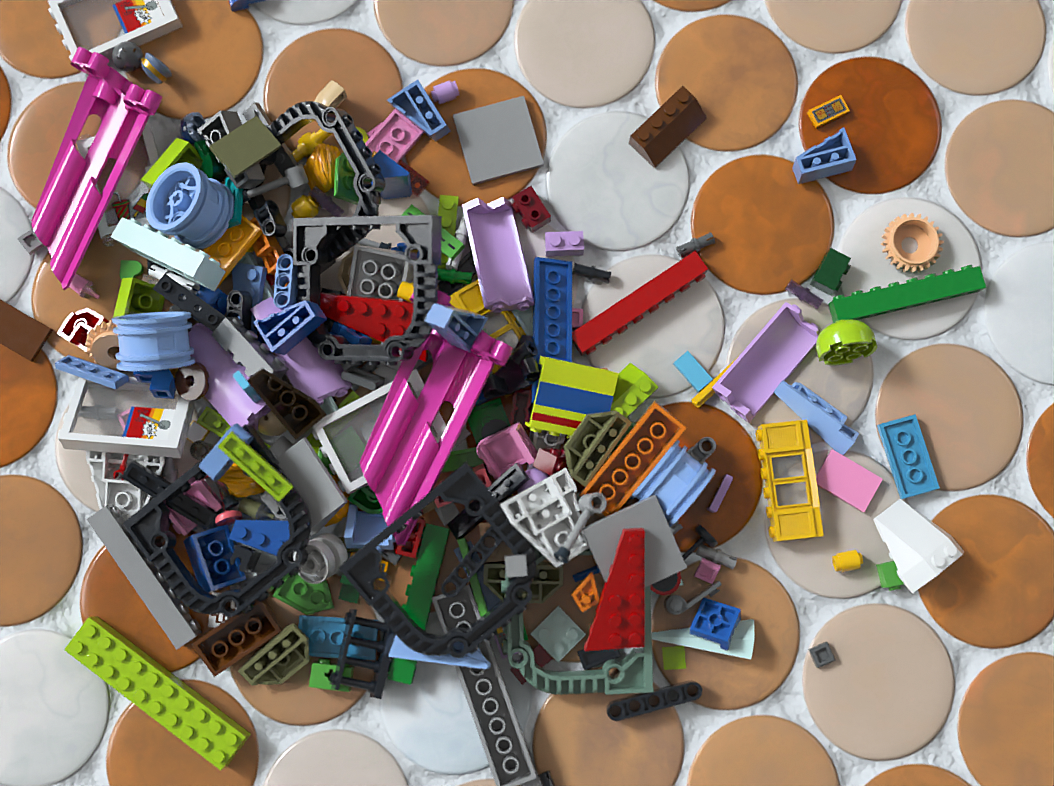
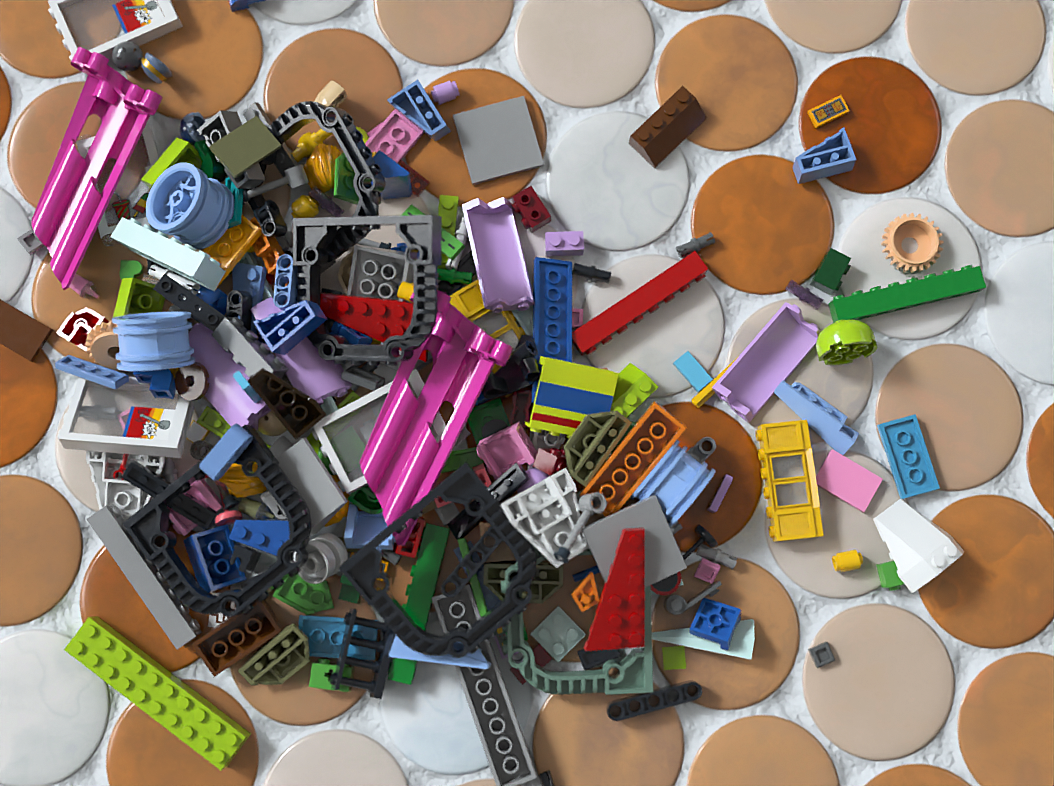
lime plate [217,430,293,502] -> none
medium blue wedge [425,303,488,352] -> none
light grey tile [505,554,527,577] -> none

